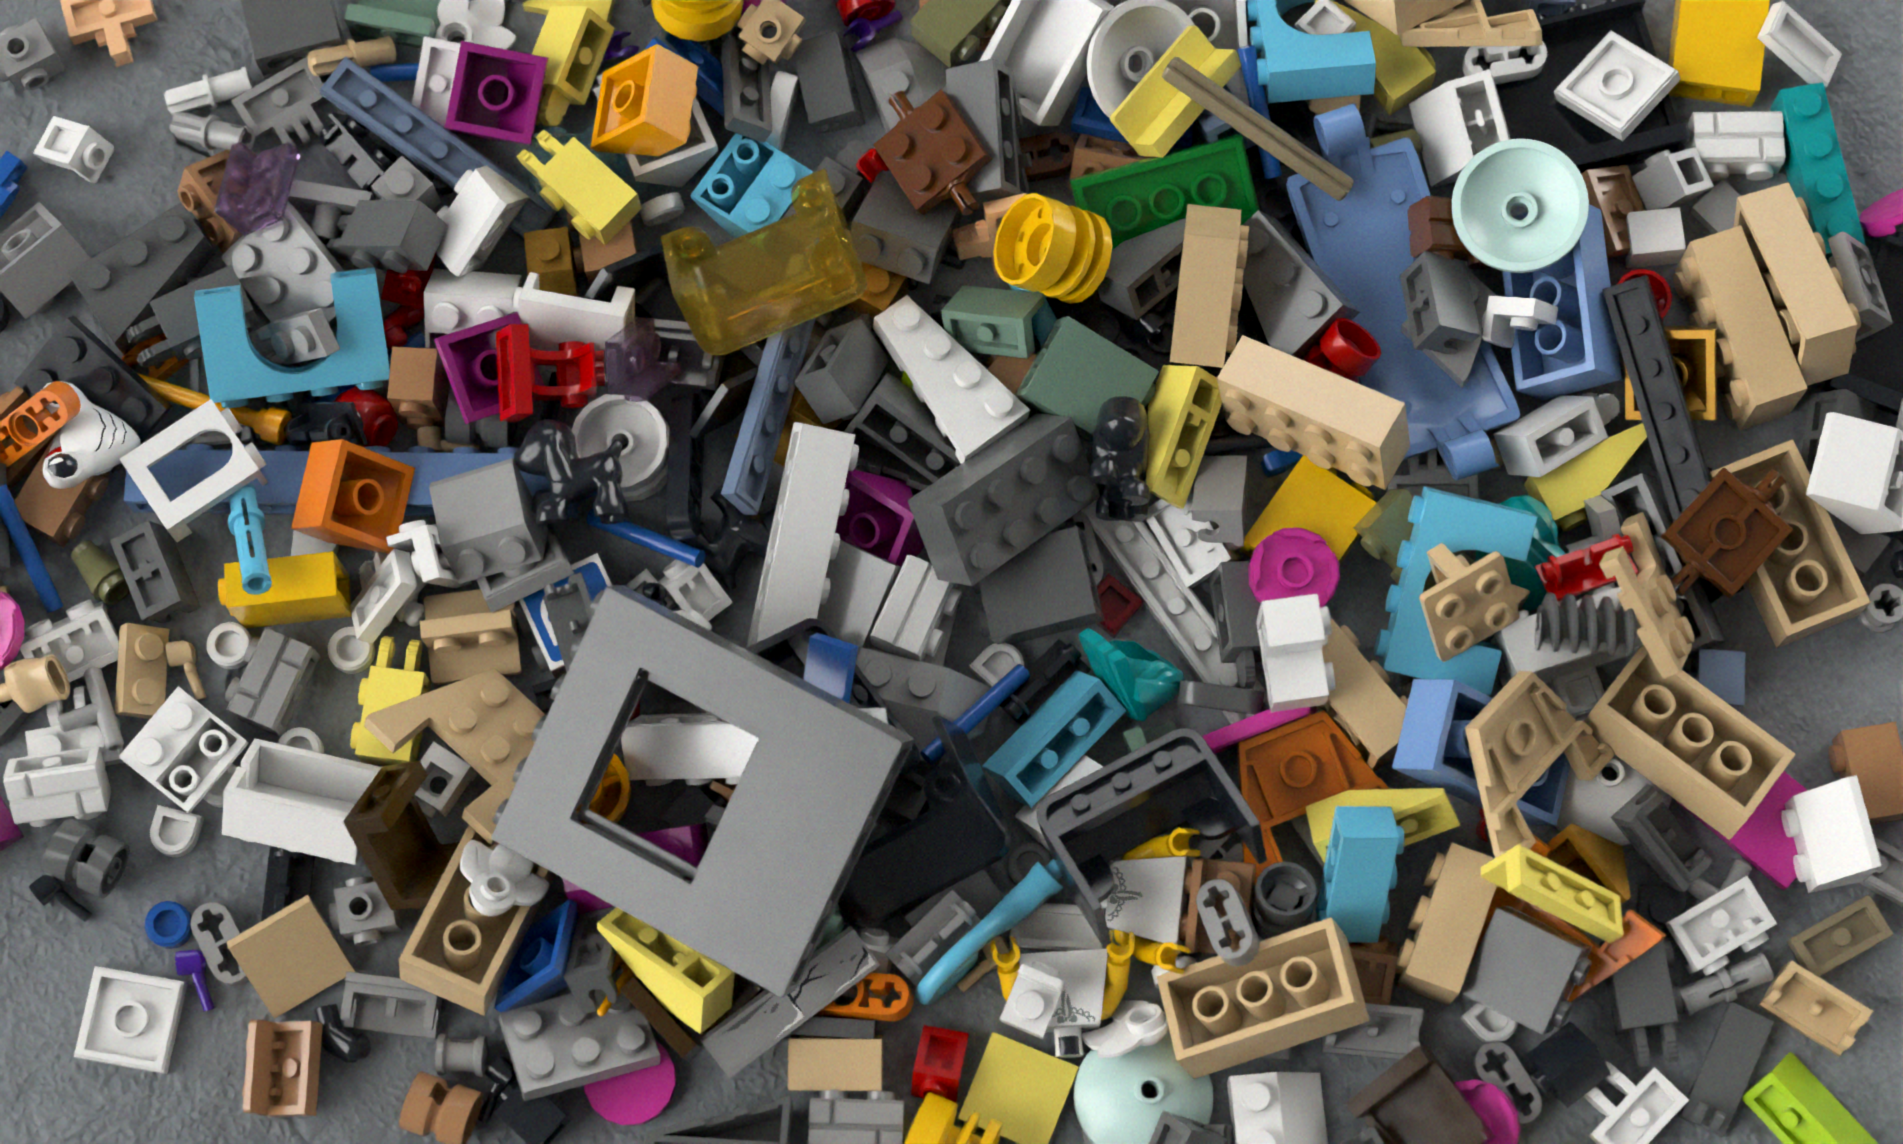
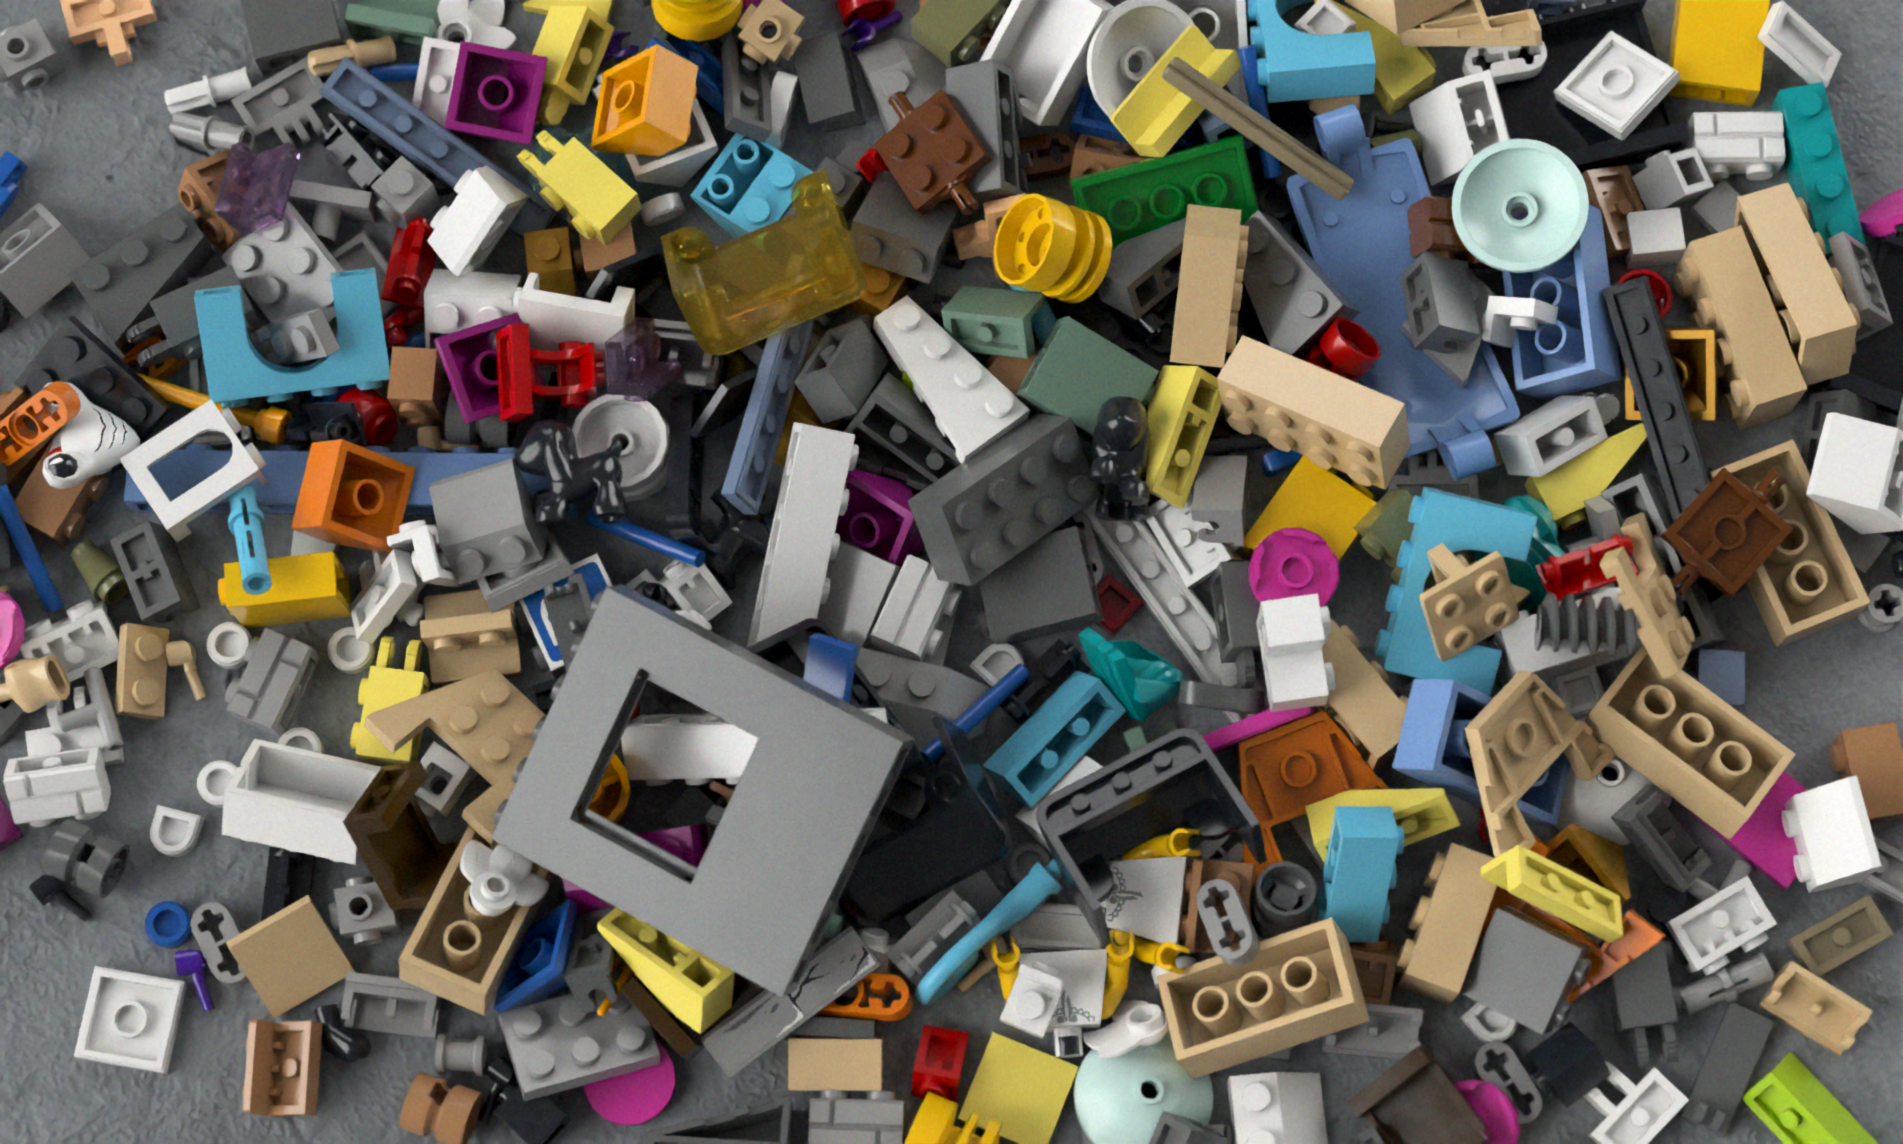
white bracket [33,116,114,183] -> none
white slope [118,686,249,814] -> none
dark grey hinge [326,200,448,273] -> none

